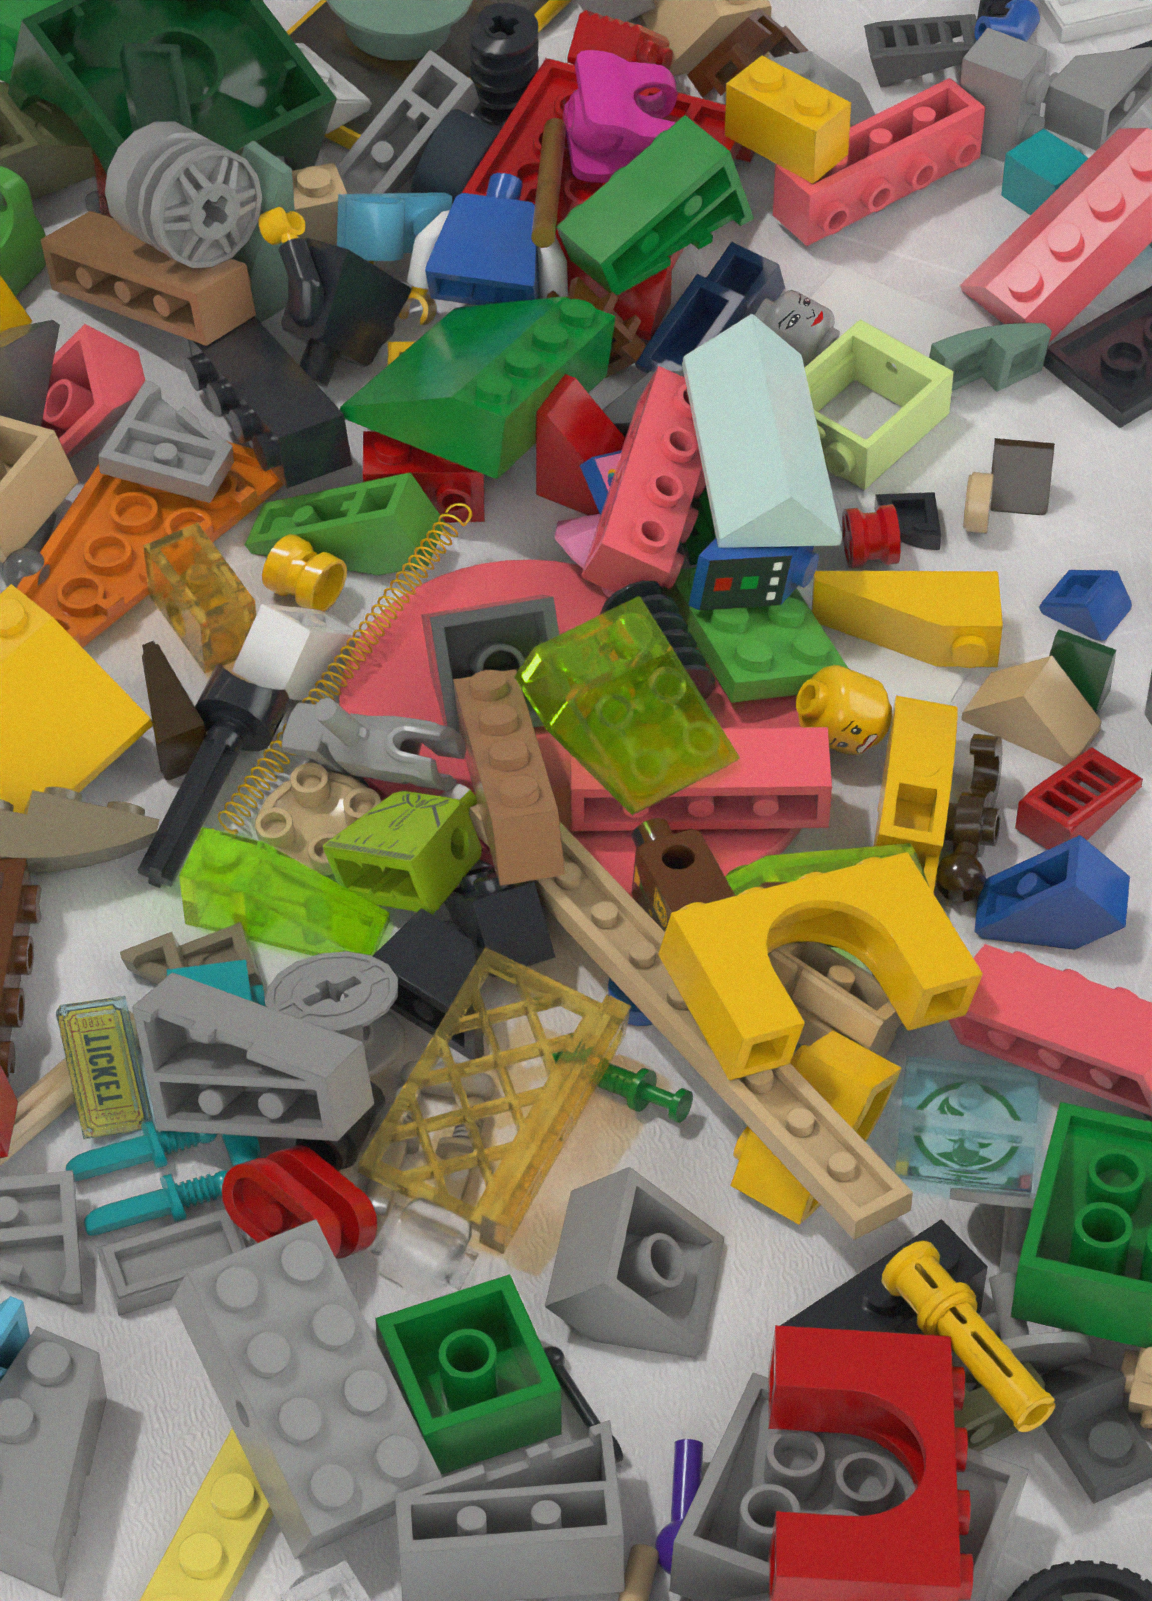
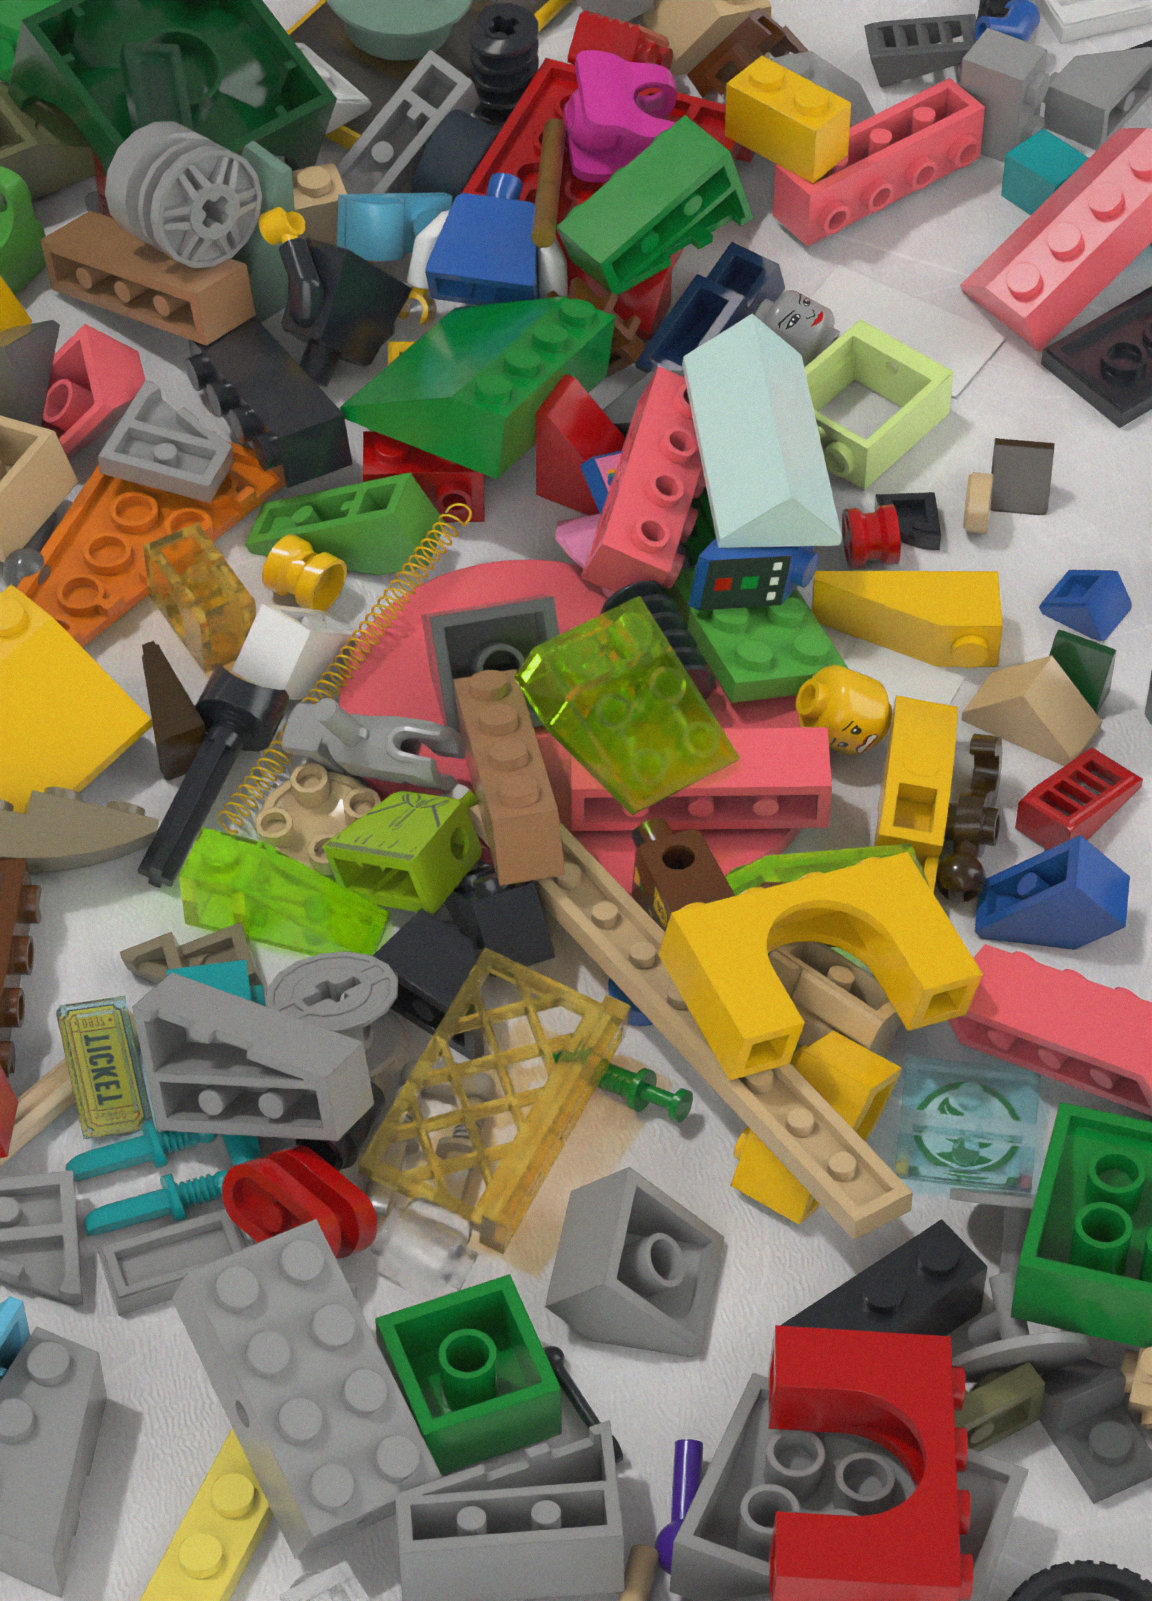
yellow pin [881,1241,1056,1432] -> none
sand green slope [929,323,1052,392] -> none

